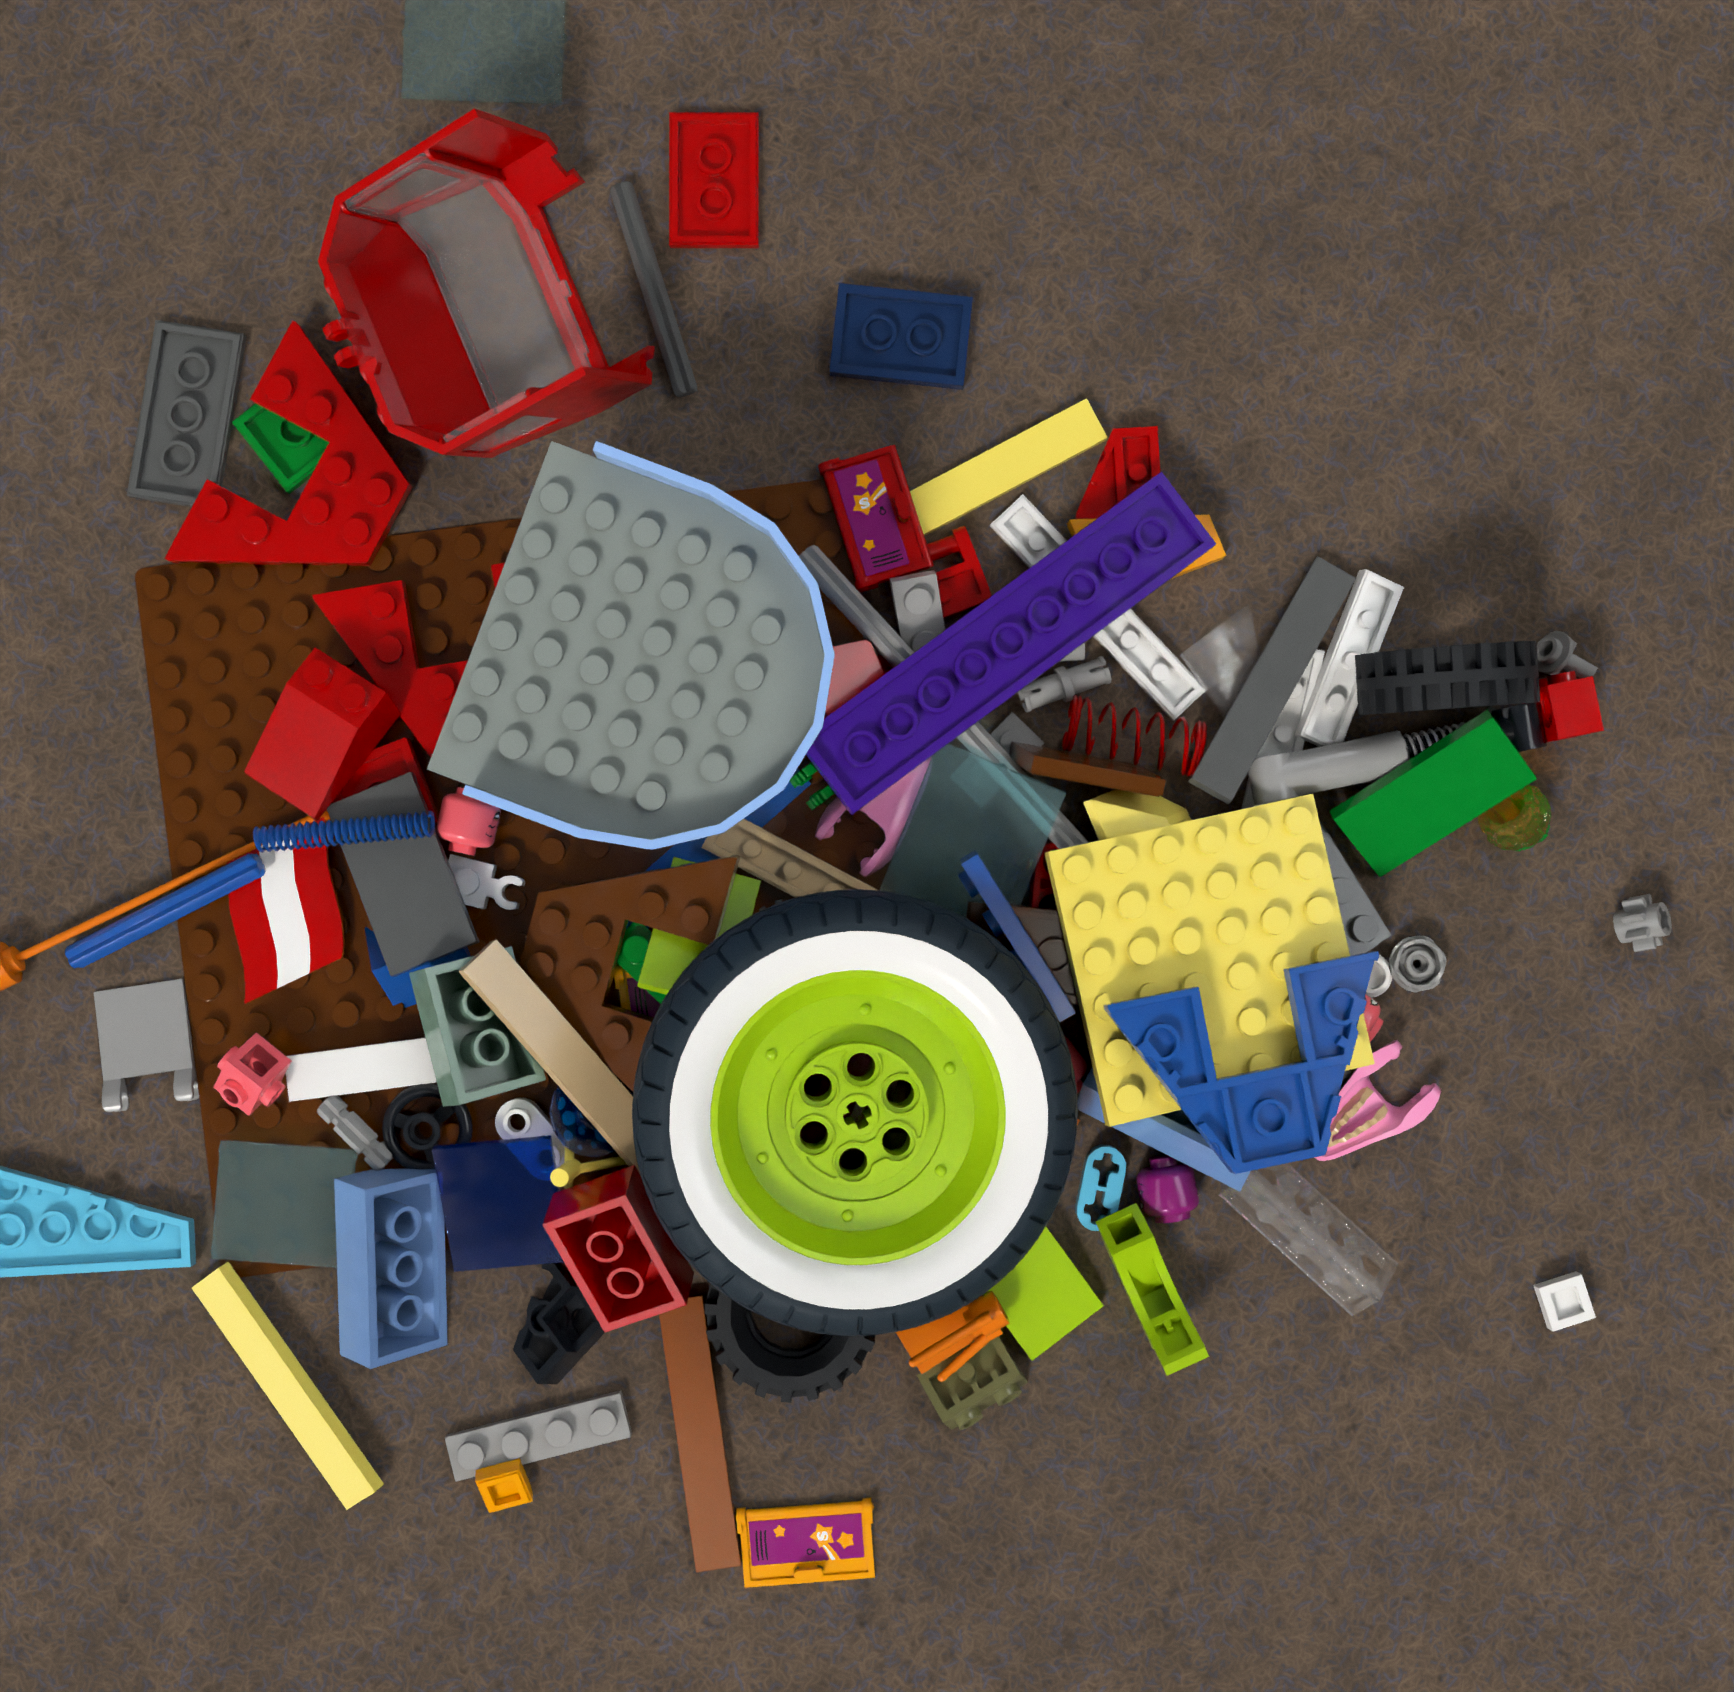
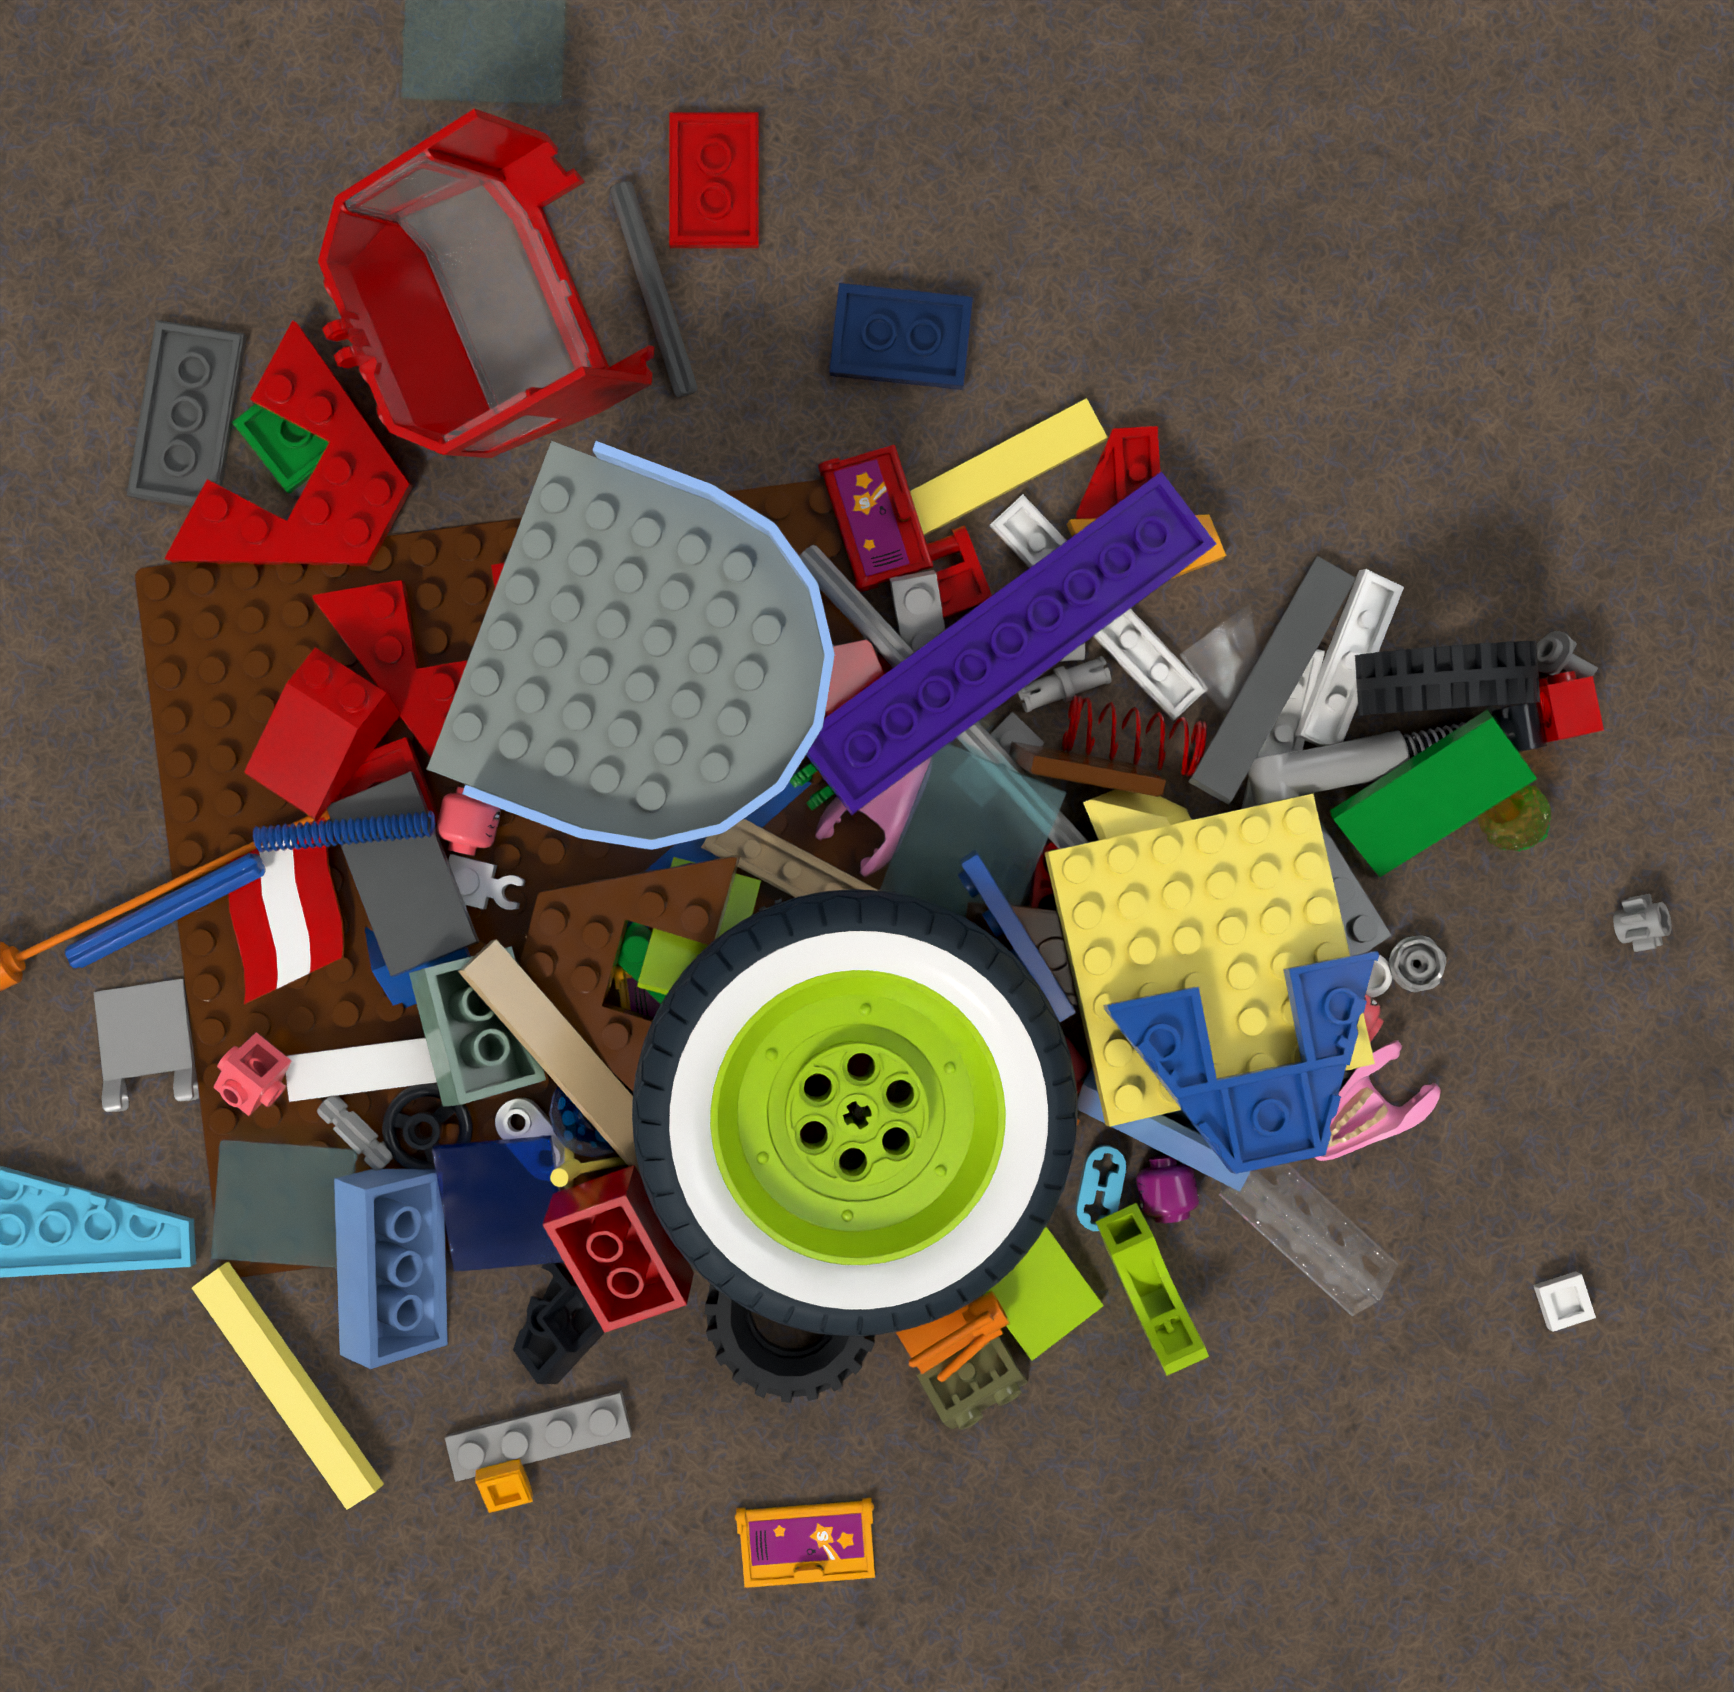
dark orange tile [659,1293,742,1573] -> none

